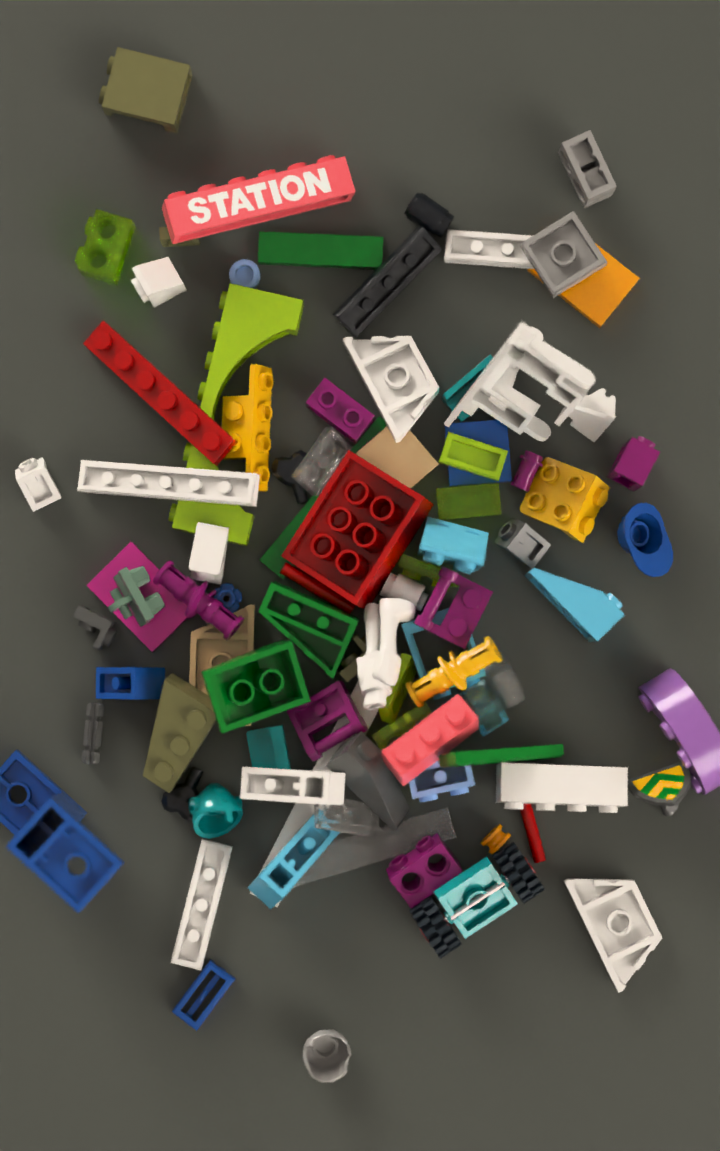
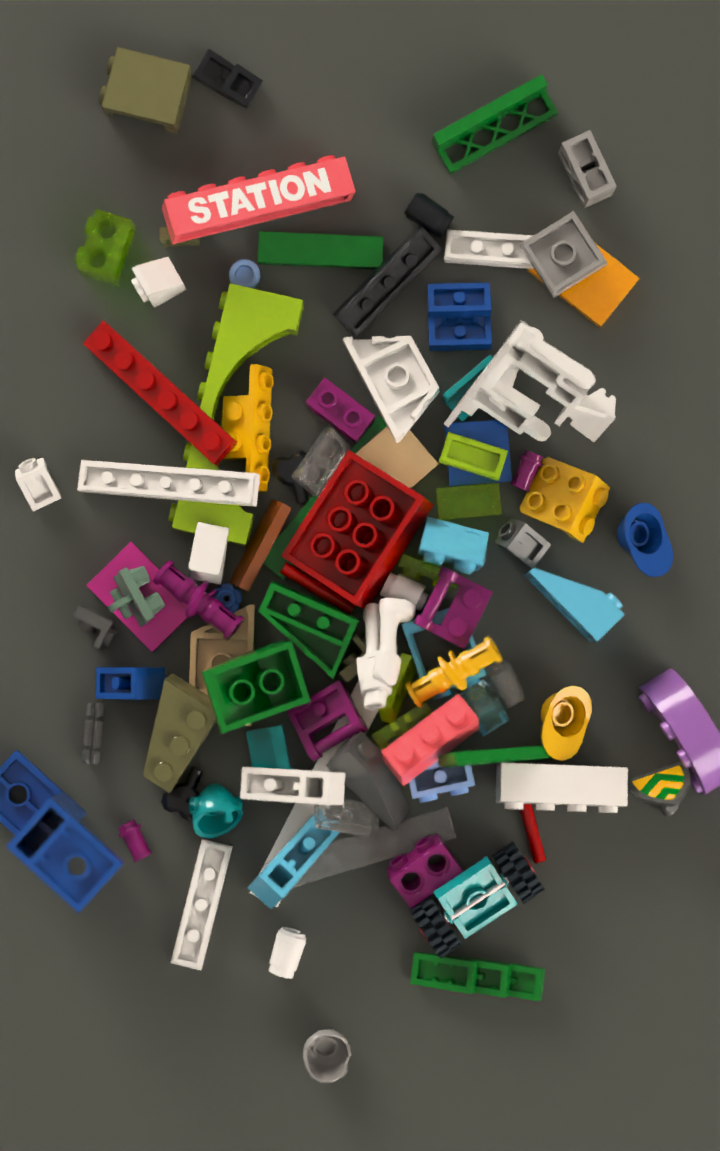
blue tile [172,959,236,1031] -> none
light orange bush [480,823,511,855] -> none
white wing [563,878,662,993] -> none
magenta brick [606,436,660,492] -> none
none -> magenta pin [118,819,152,862]
none -> black slope [192,49,263,108]
none -> dark orange tile [229,499,291,591]
none -> white piece [269,927,307,979]
none -> green slope [410,952,545,1001]
none -> blue slope [428,282,492,351]
none -> green fence [432,74,558,175]
none -> yellow piece [541,685,592,761]

